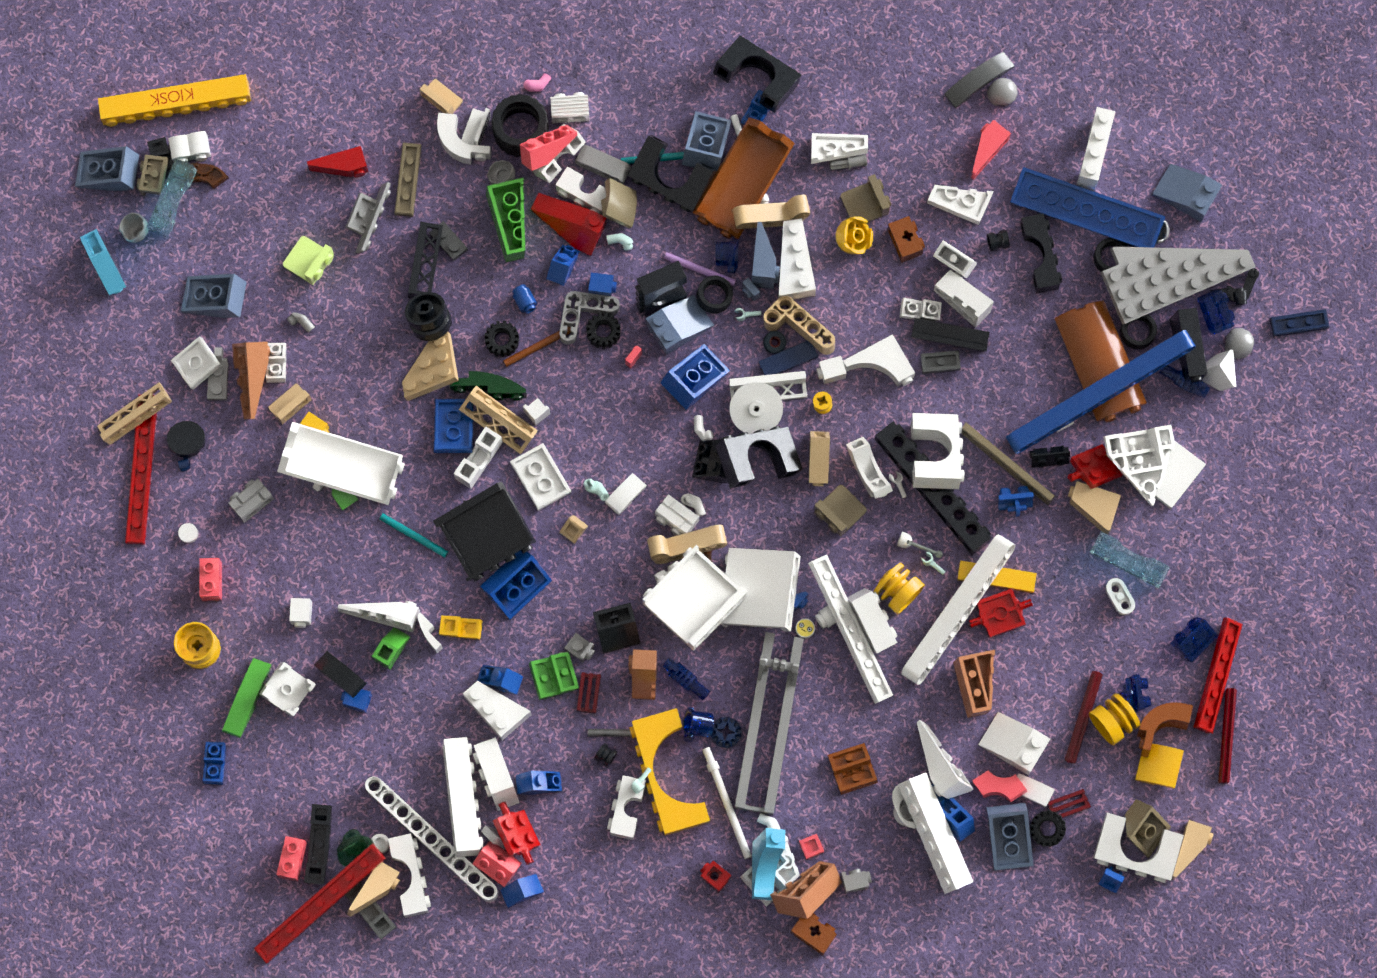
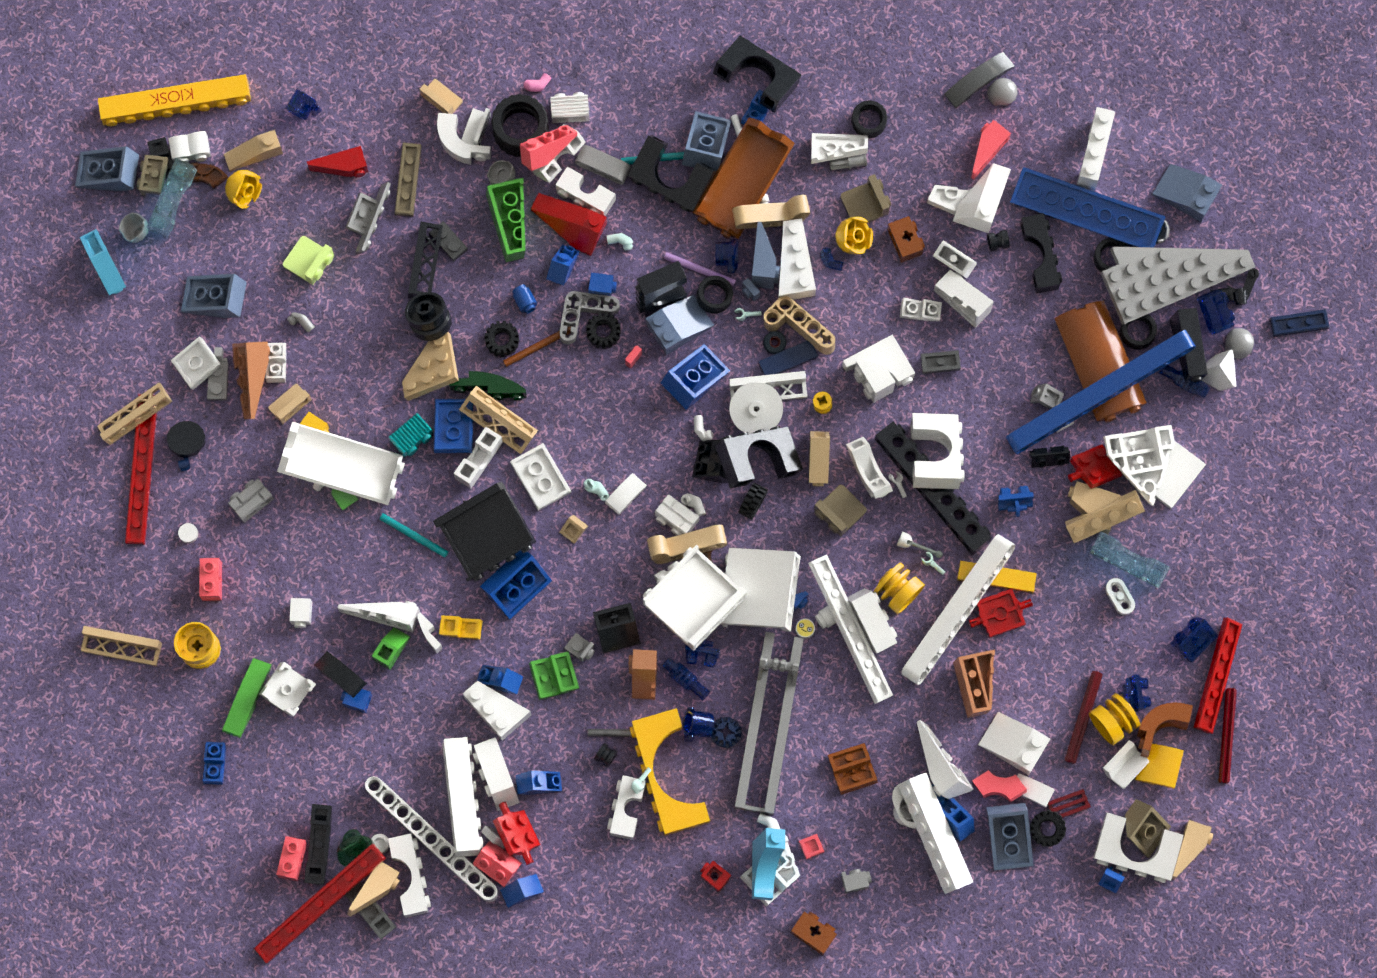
white panel [523,398,550,425] -> none
dark red tile [577,672,601,714] -> none
dark tan slope [601,178,637,229] -> none
white bar [702,747,752,859] -> none
nougat wedge [770,861,842,919] -> none
white brick [816,356,847,384] -> none
black fence [911,318,990,351] -> none
dark tan tile [961,422,1055,505] -> none
none -> tan fence [81,626,162,666]
none -> tan slope [224,130,283,171]
none -> yellow cylinder [225,170,262,209]
none -> clear blue piece [285,89,322,121]
none -> teal brick [388,413,433,458]
none -> clear blue hips [685,638,720,668]
none -> black tyre [738,482,768,520]
none -> clear blue arm [820,247,844,271]
none -> black tyre [851,100,887,138]
none -> white slope [853,359,895,403]
none -> white wedge [953,163,1011,233]
none -> light grey bracket [1030,384,1064,409]
none -> tan arch [1065,490,1145,543]
none -> white panel [1103,740,1149,789]

